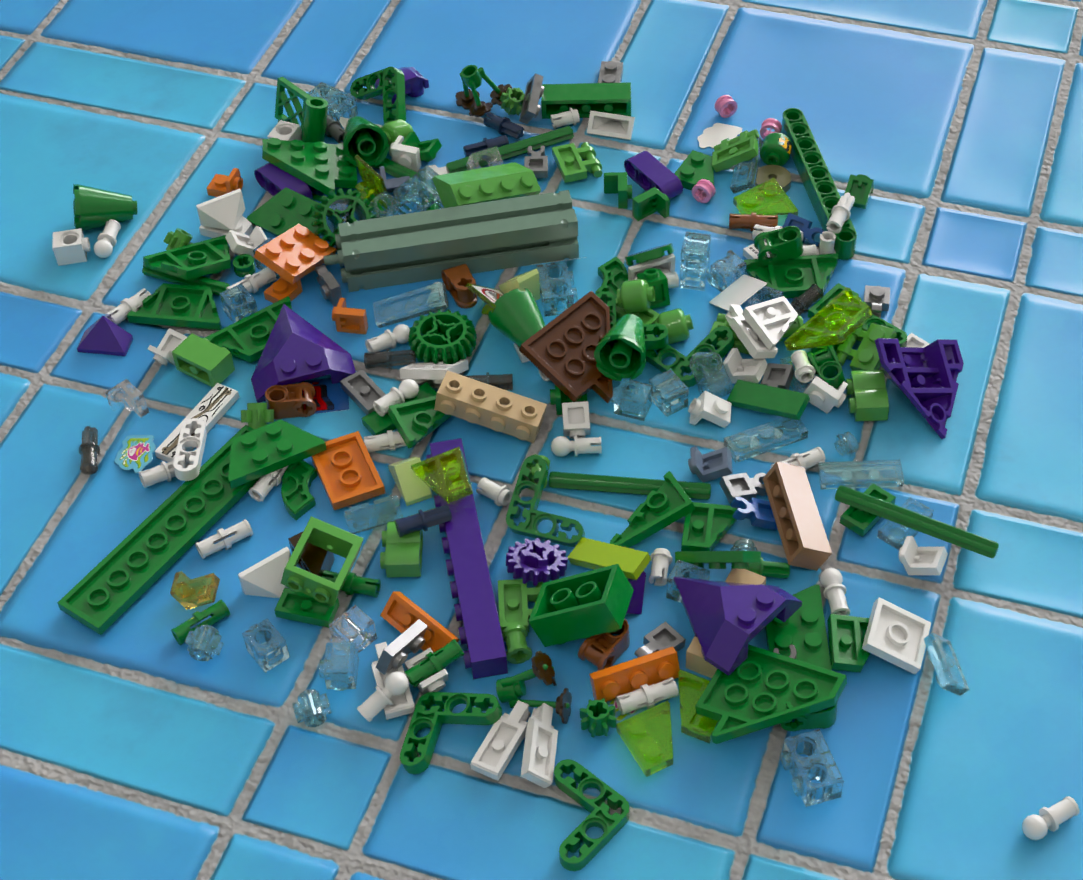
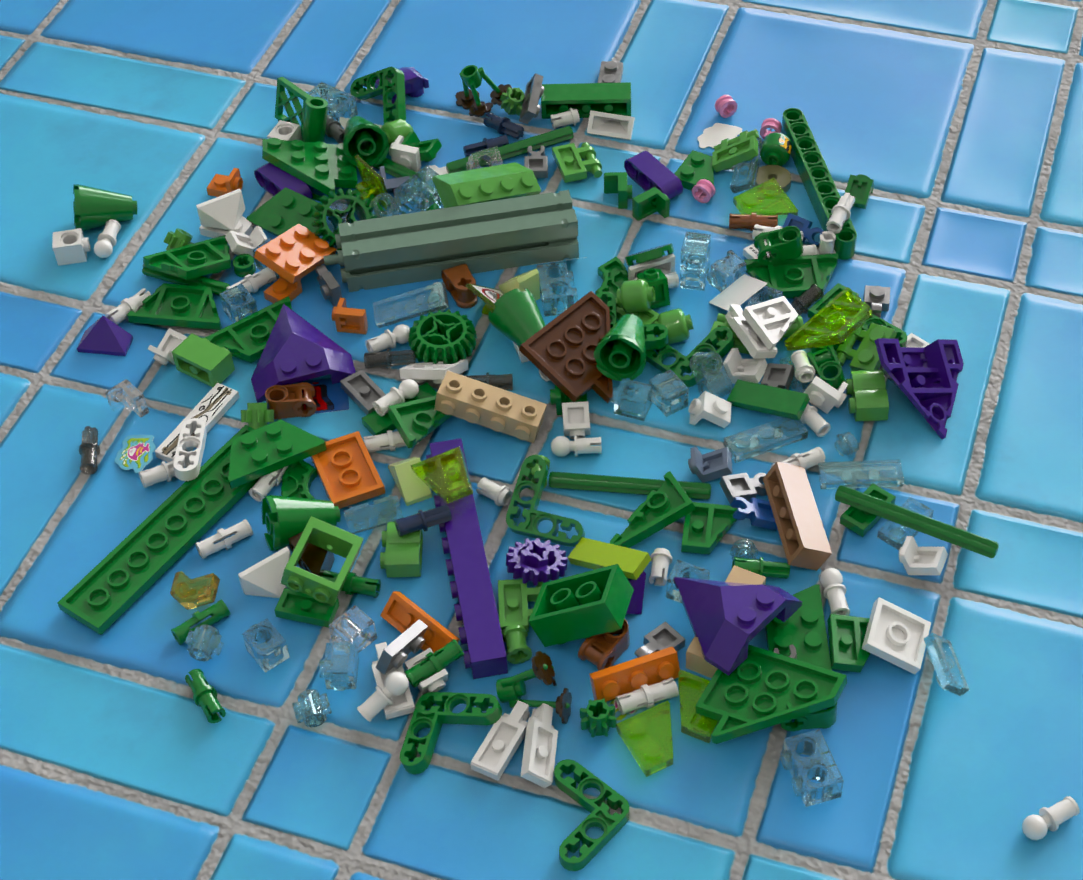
green plate [675,551,761,569] -> none
none -> green pin [185,669,226,724]
none -> green cone [261,495,341,551]
none -> white axle [800,404,831,437]

